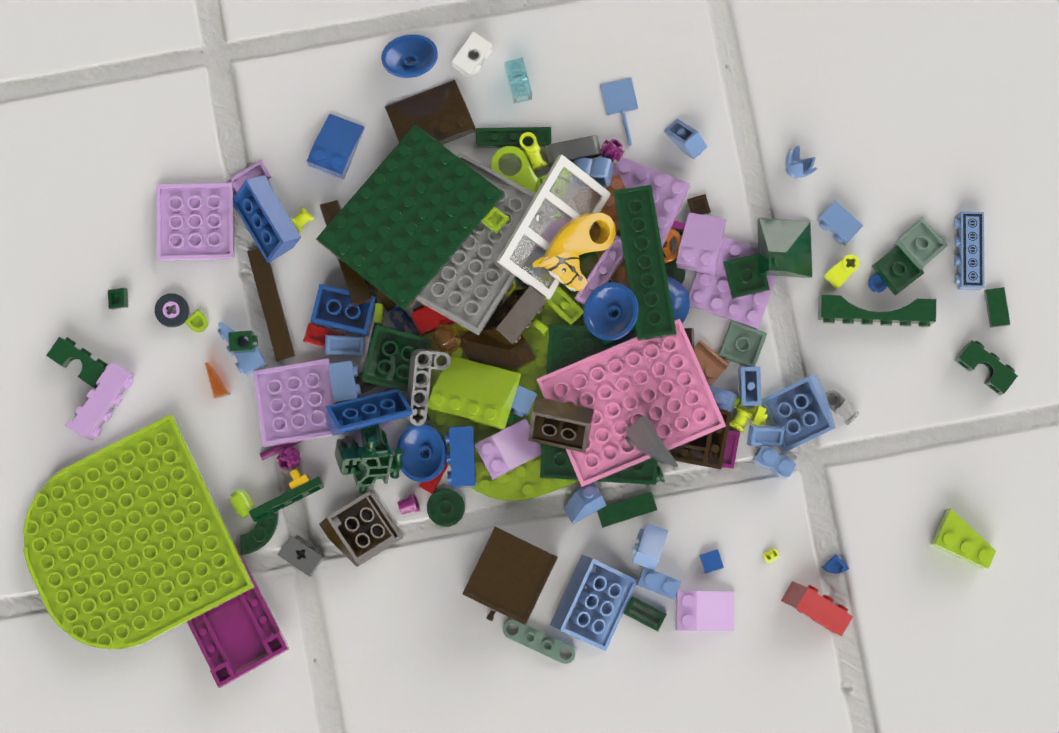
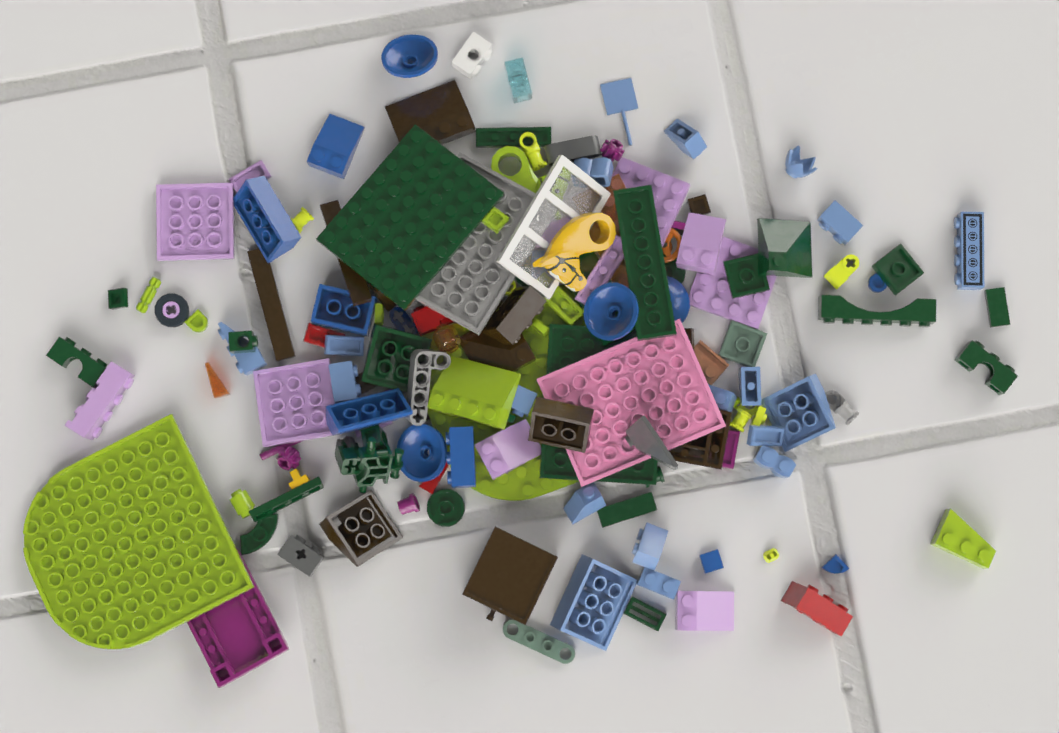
sand green tile [895,217,948,270] -> none
none -> lime axle [136,277,161,313]

